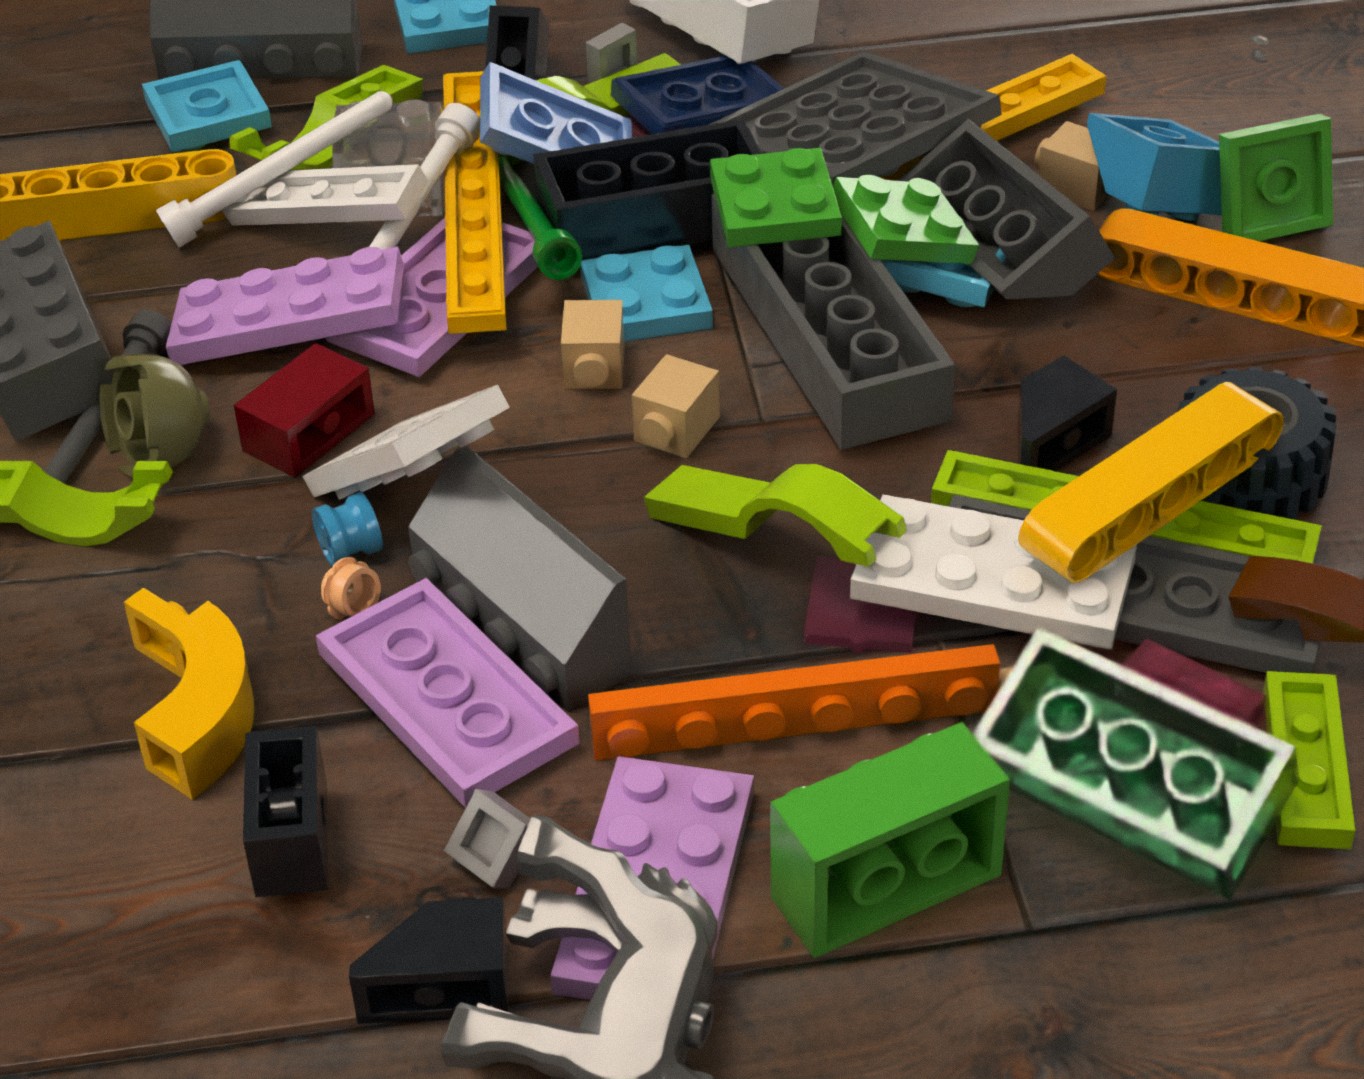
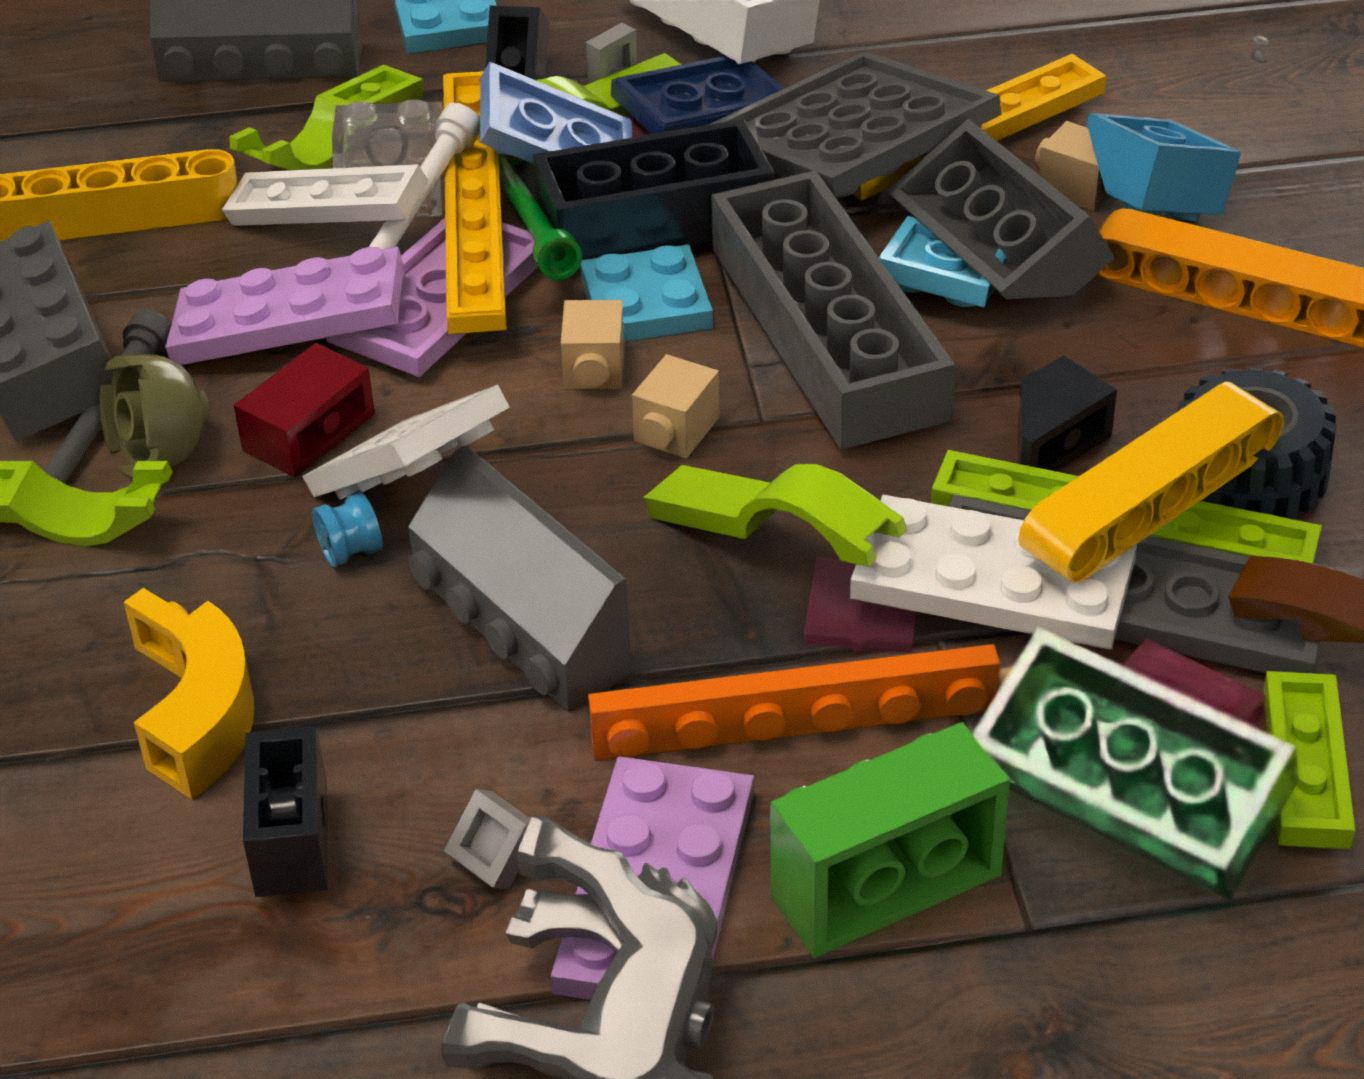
medium azure plate [142,60,272,153] -> none
white piece [156,91,393,248] -> none
lavender plate [316,578,580,808] -> none
light nougat plate [321,557,381,620] -> none
black slope [349,897,509,1024] -> none
bright green plate [710,148,842,248] -> none
bright green plate [833,175,979,264] -> none
bright green plate [1219,114,1333,241] -> none

